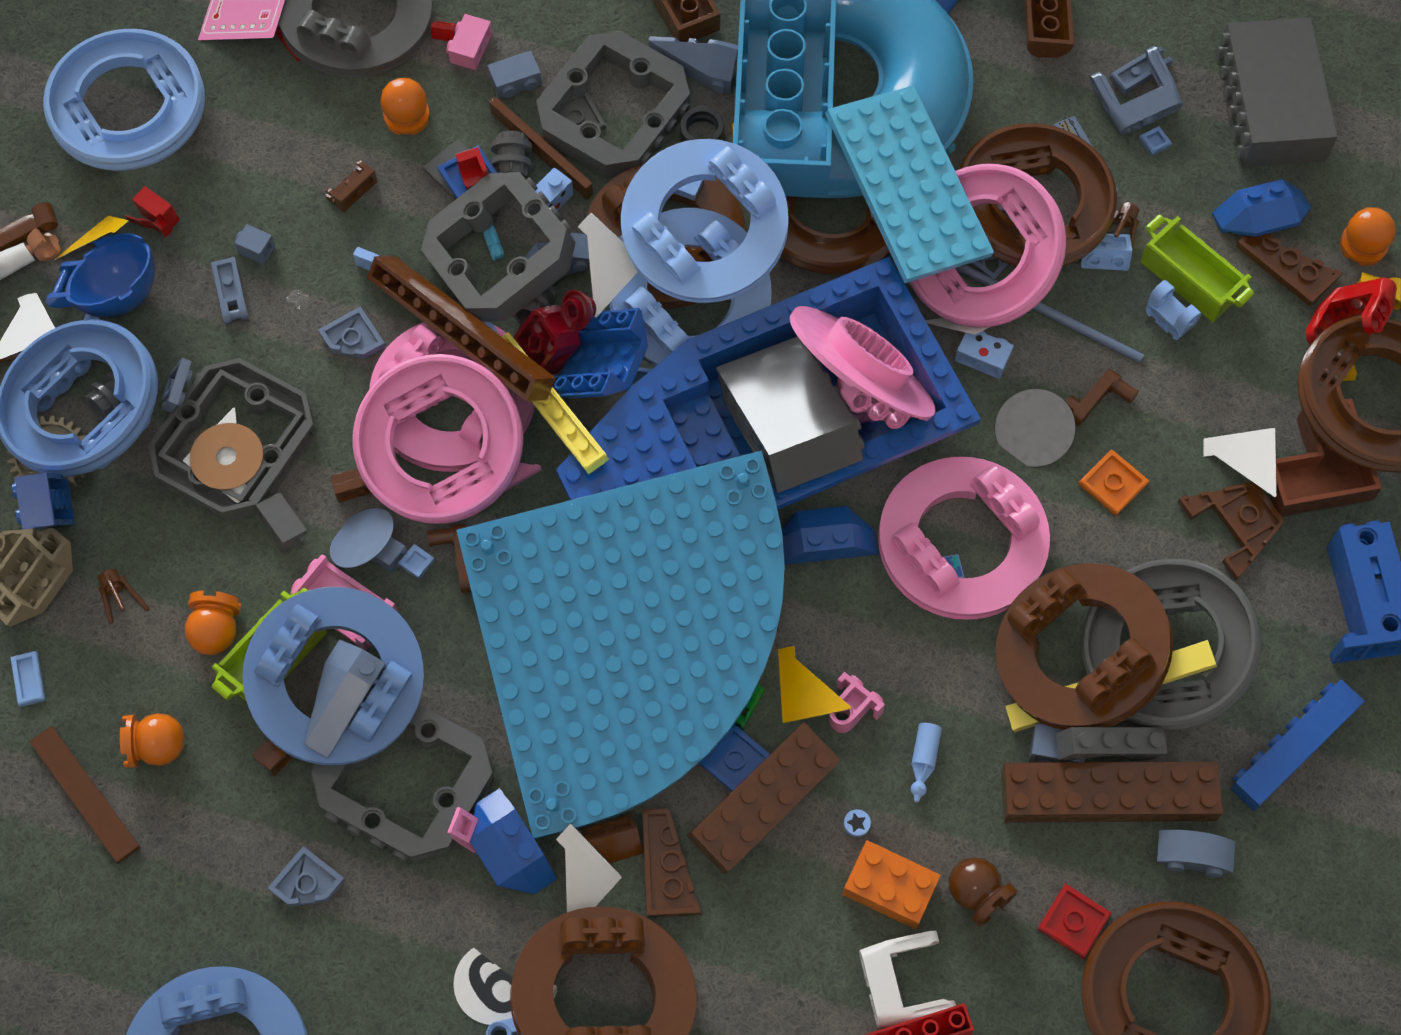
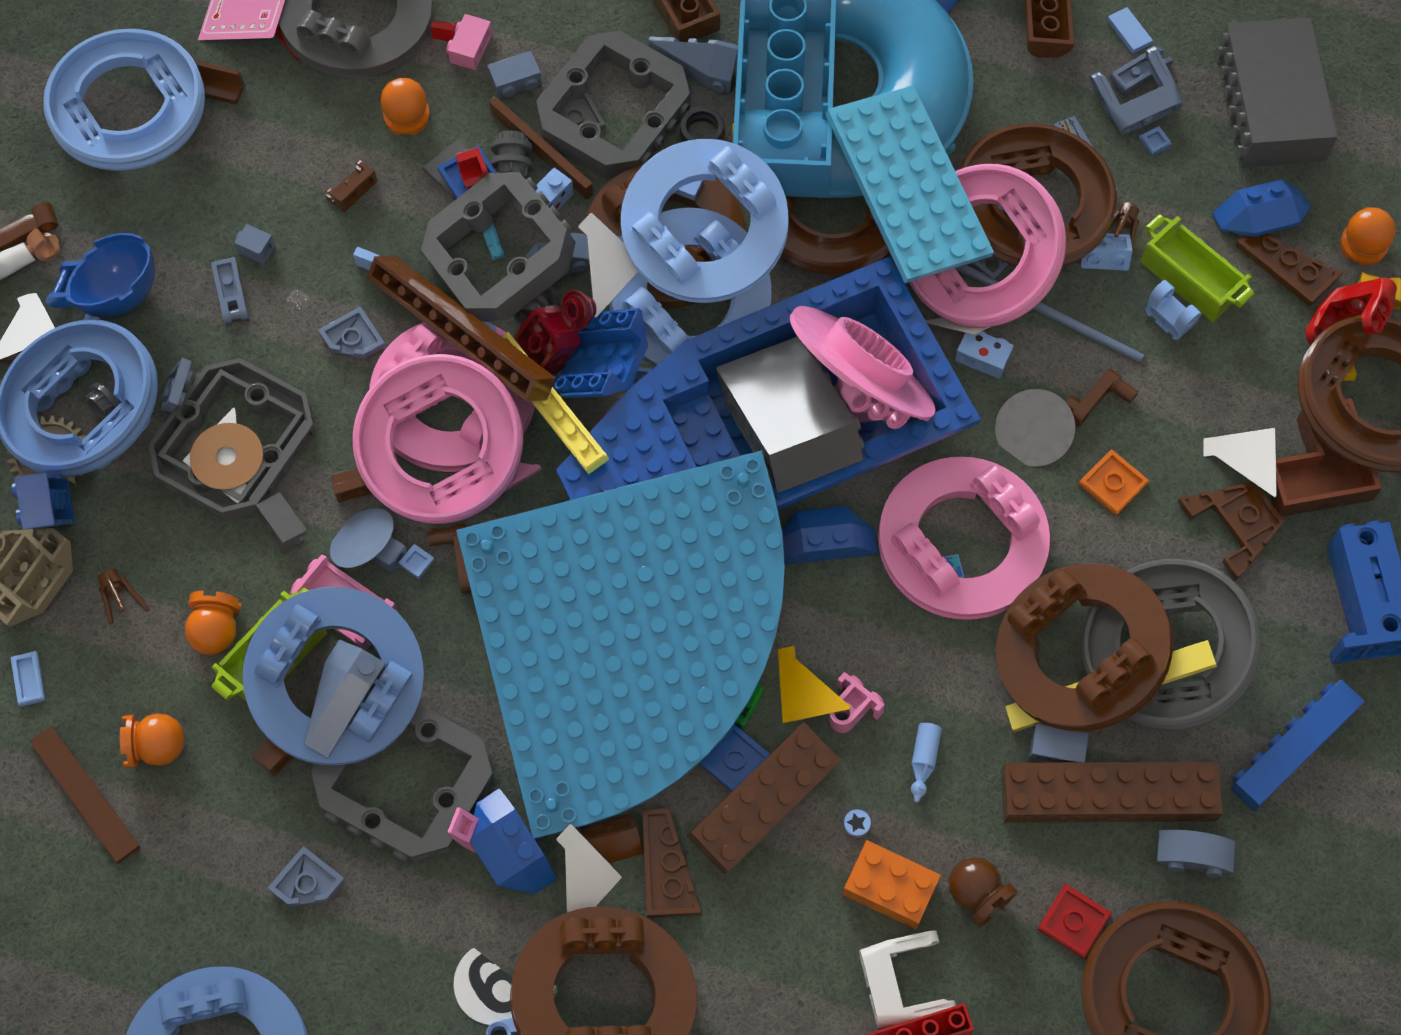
yellow sticker [53,216,129,261] -> none
red piece [125,186,180,237] -> none
dark grey arch [1056,727,1168,760] -> none
none -> reddish brown panel [196,61,245,105]
none -> light blue tile [1107,7,1153,54]

